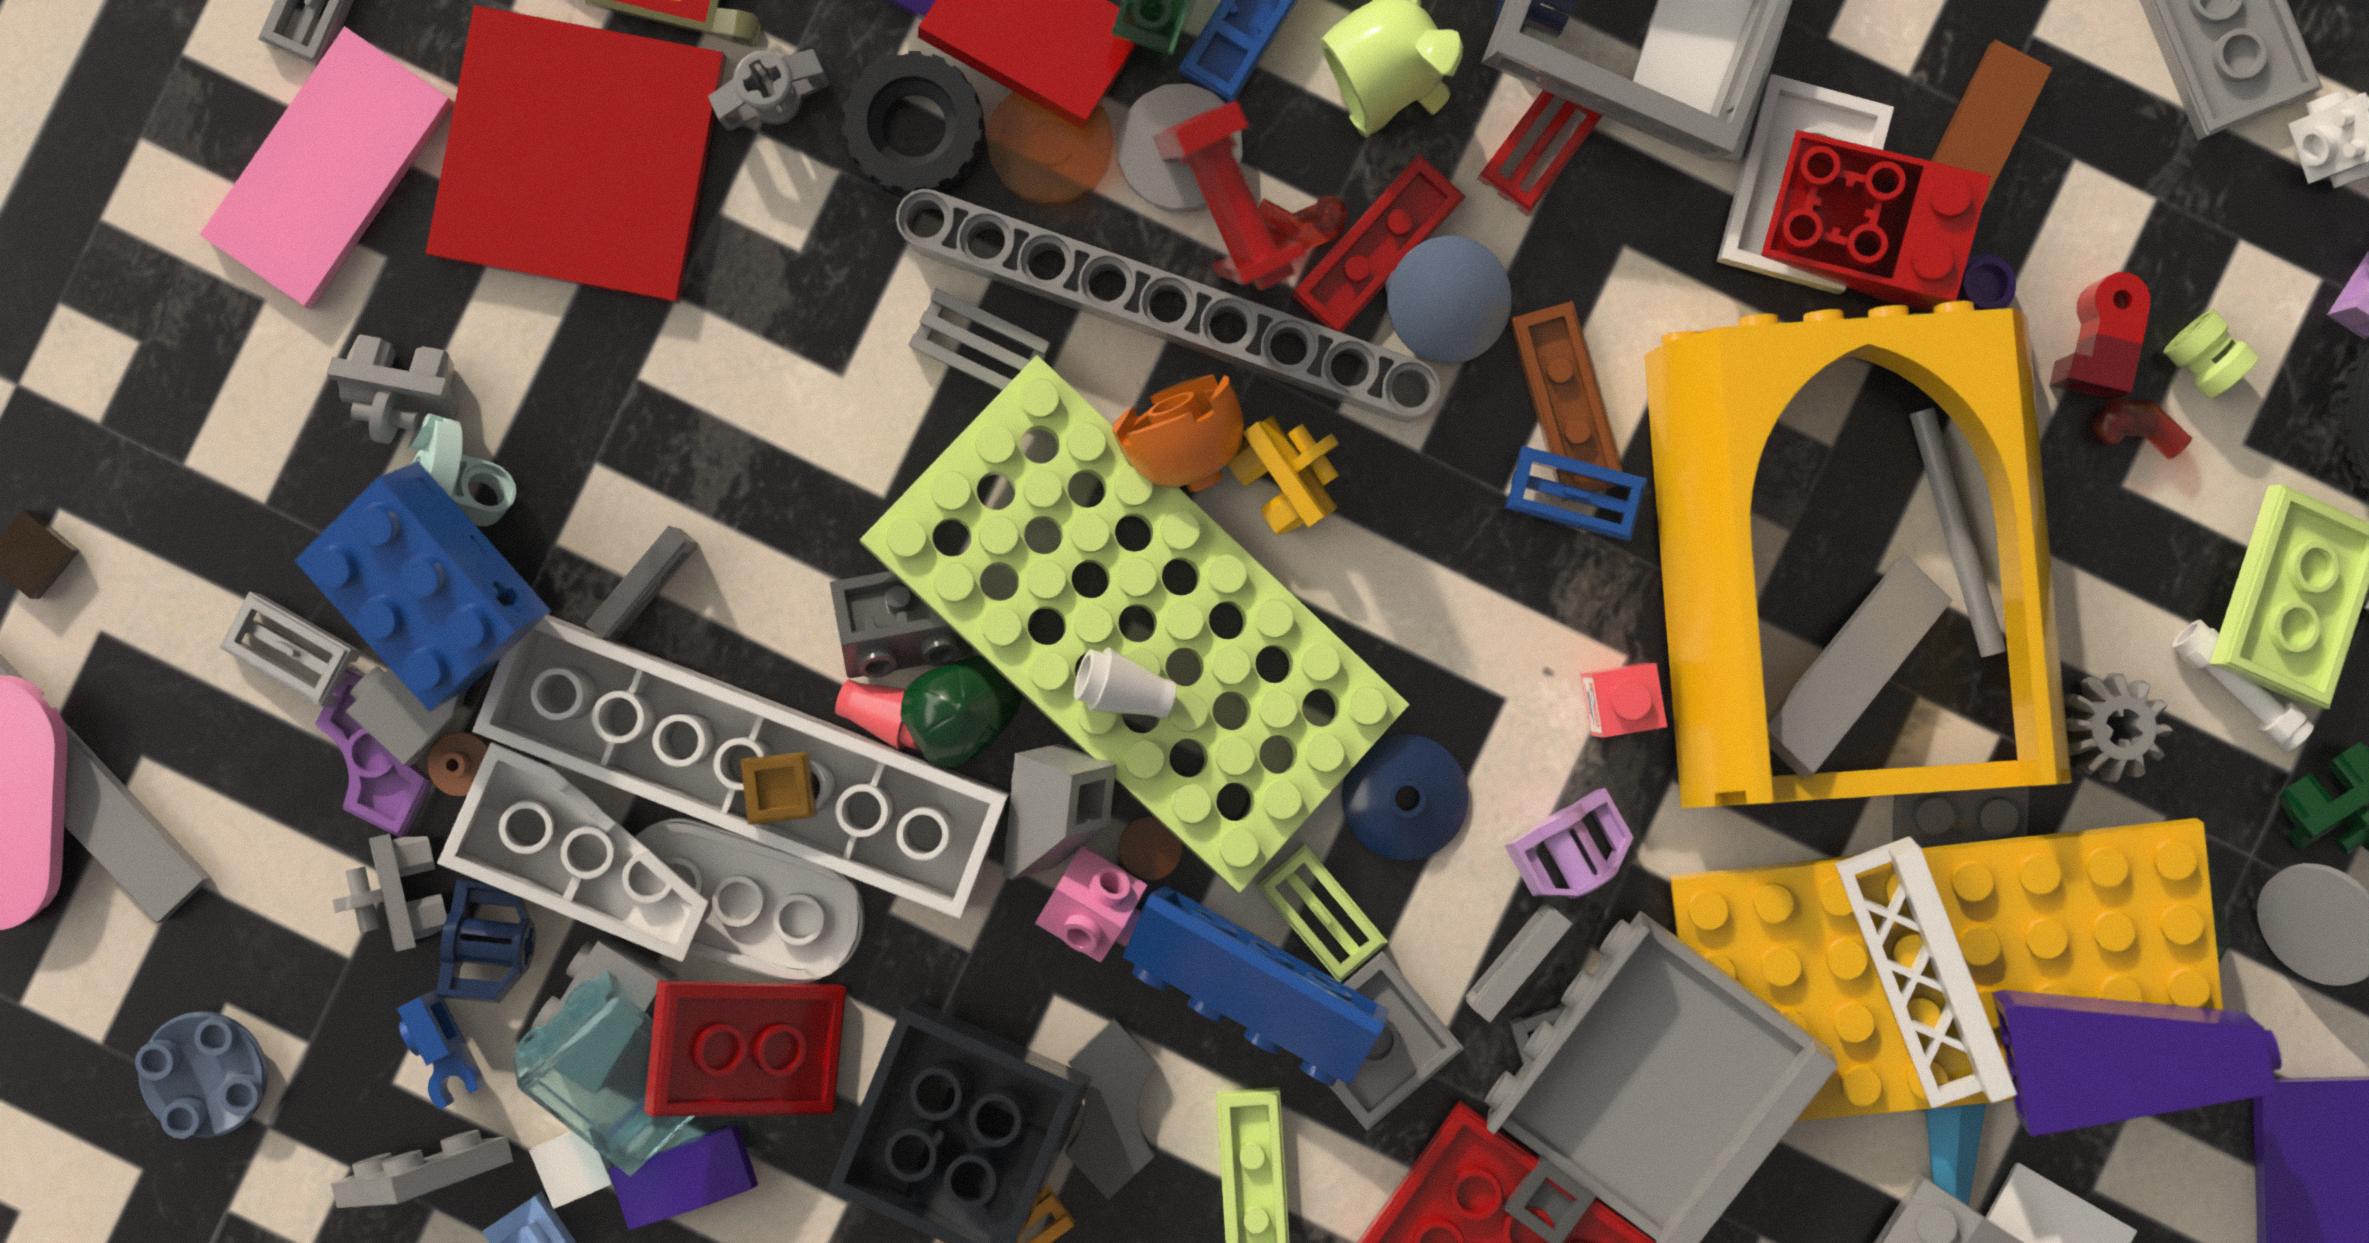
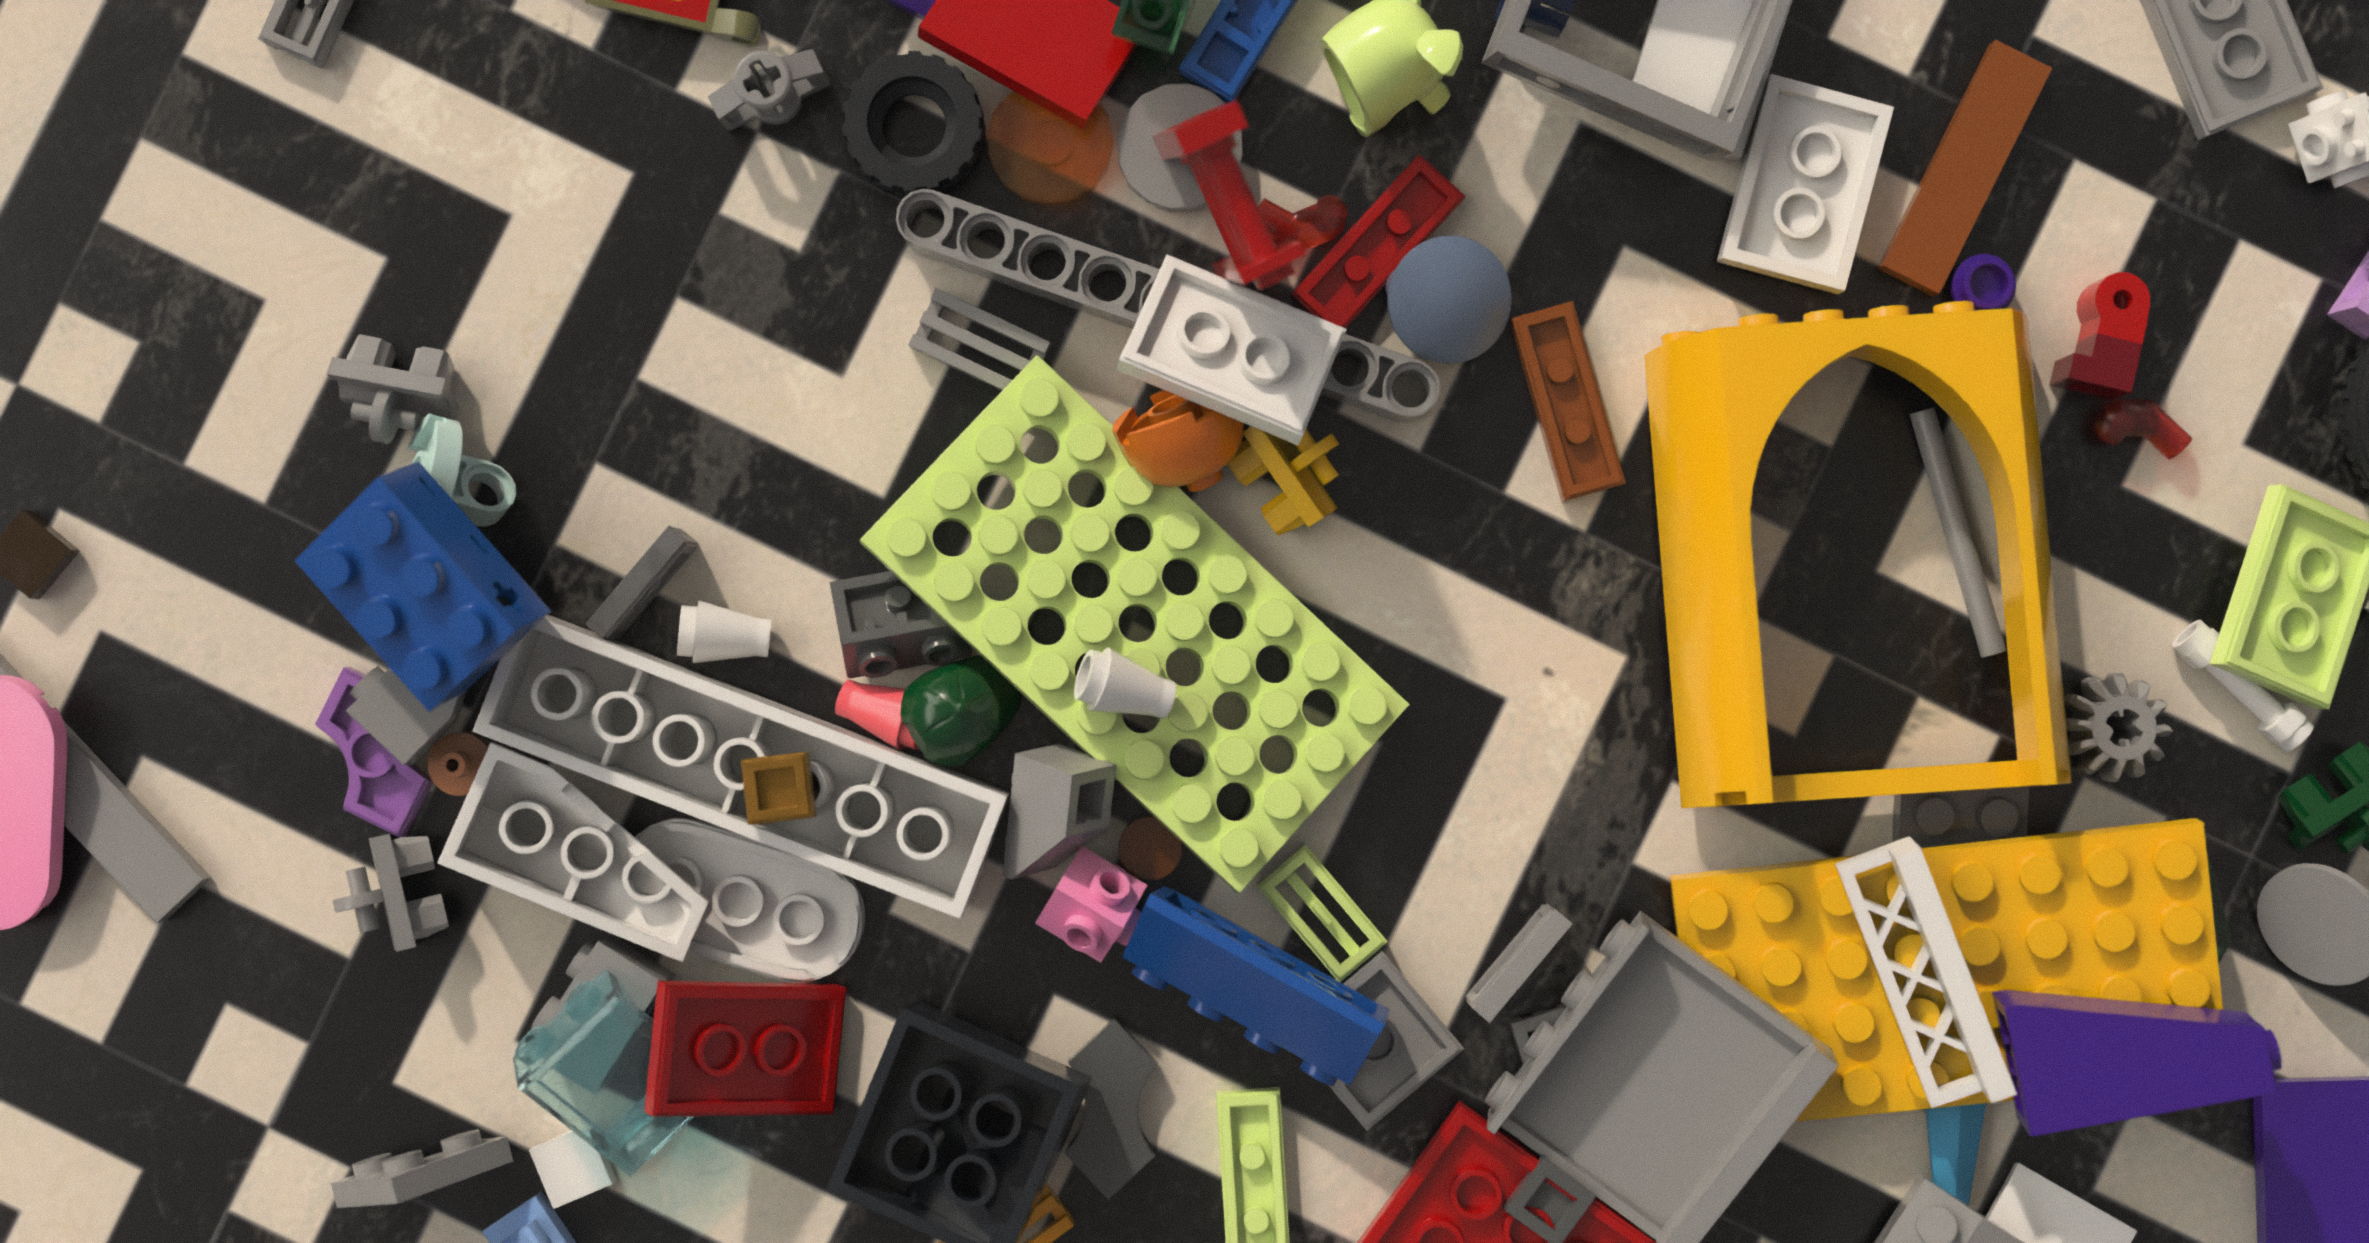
sand blue dish [135,1011,268,1139] -> none
bright pink tile [200,26,455,309] -> none
light grey tile [219,591,362,708] -> none
blue plate [397,989,484,1110] -> none
red tile [426,5,727,304] -> none
dark blue piece [436,880,536,1003] -> none
dark purple slope [608,1125,759,1230] -> none
dark blue dish [1341,734,1468,860] -> none
red tile [1477,90,1603,216] -> none
blue tile [1504,446,1647,542] -> none
lavender piece [1504,788,1634,899] -> none
coral brick [1580,663,1667,738] -> none
red slope [1761,130,1991,312] -> none
light grey tile [1767,556,1952,779] -> none
yellowish green wheel [2164,309,2259,399] -> none
none -> white cone [677,600,771,663]
none -> white tile [1116,255,1347,446]

